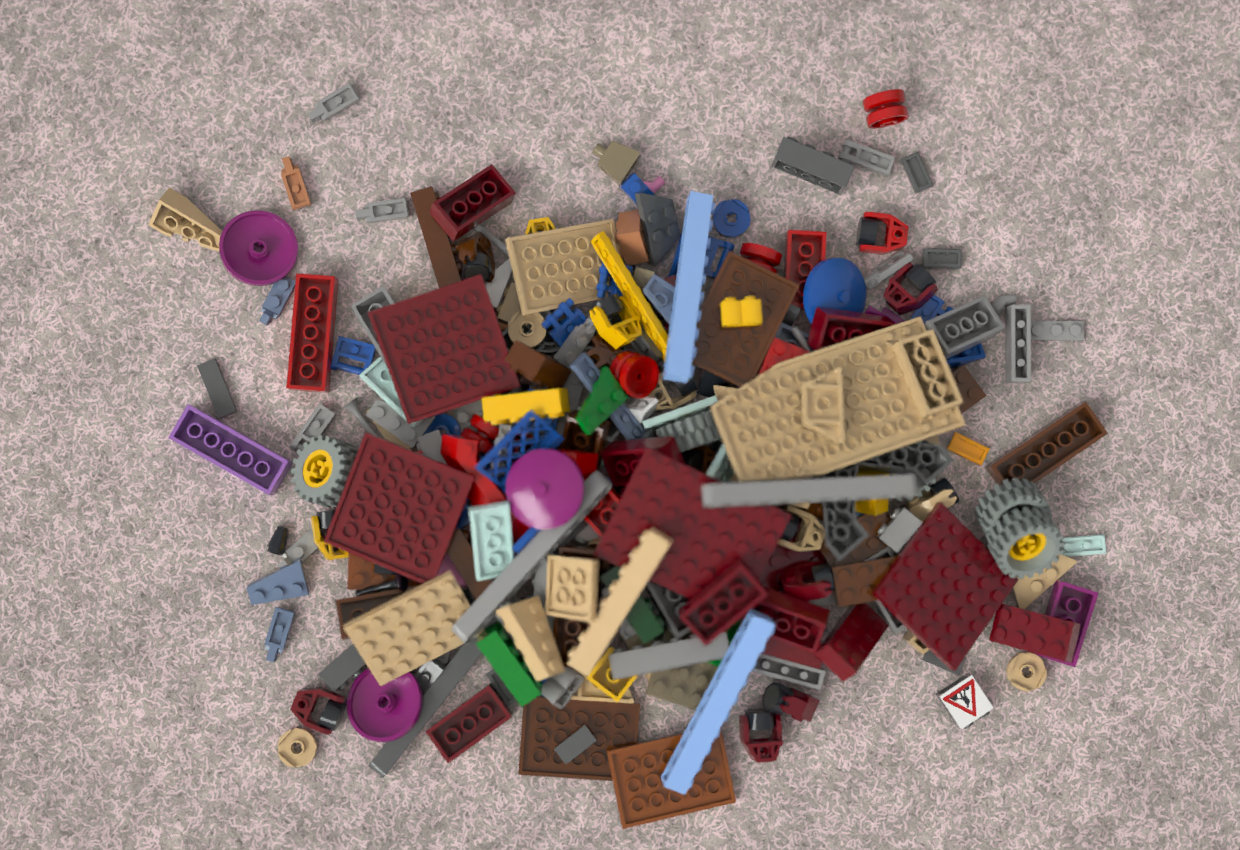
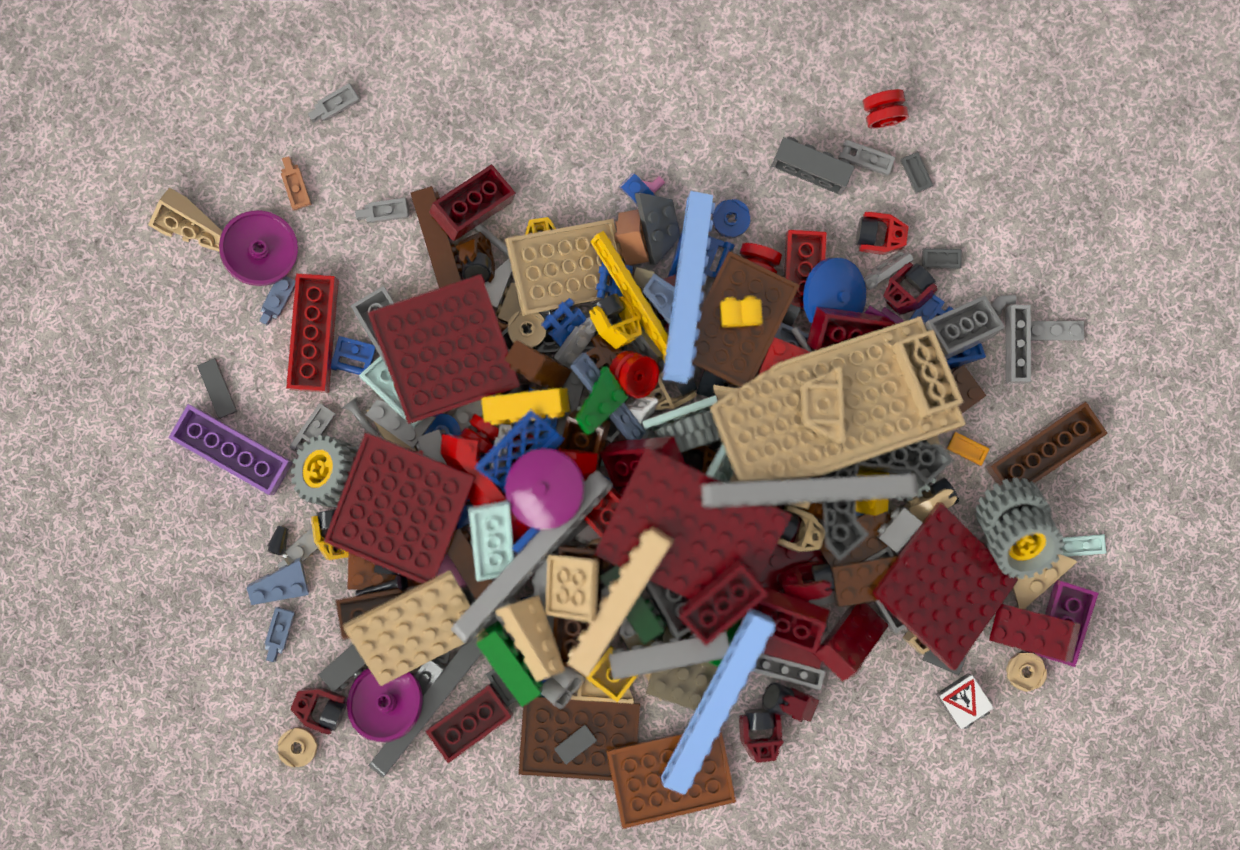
dark tan torso [592,141,640,185] -> none

